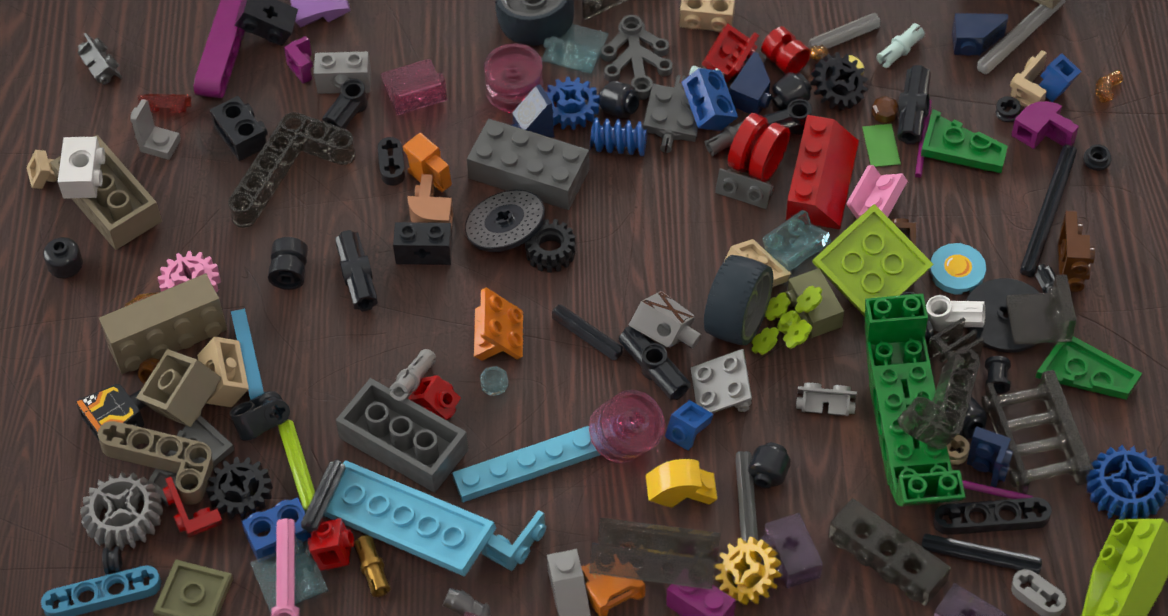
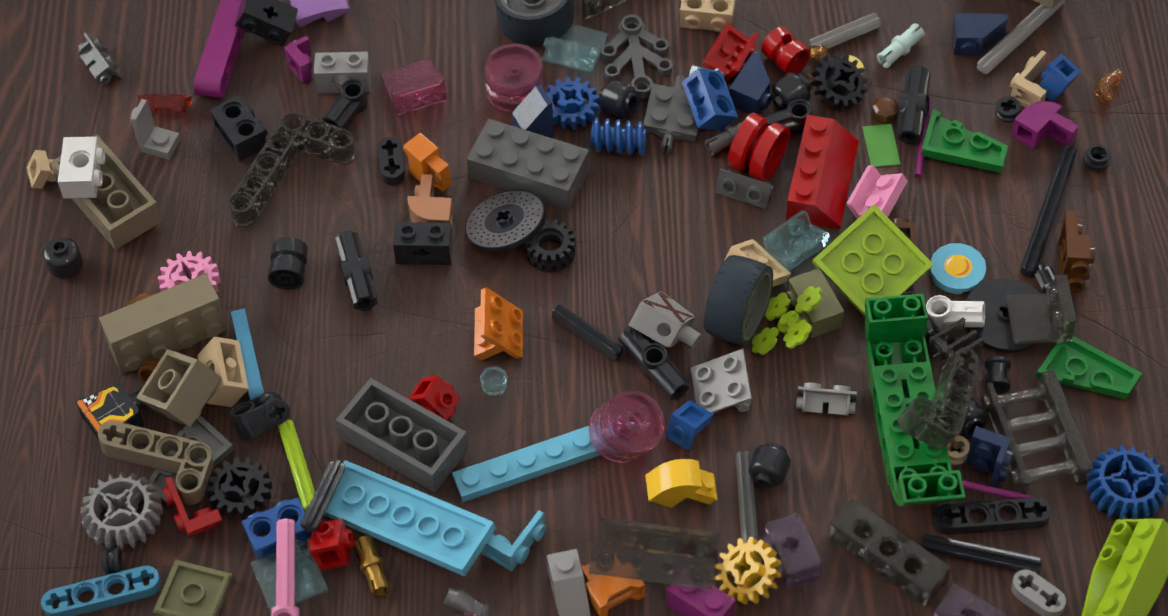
light grey pin [390,349,436,401] -> none

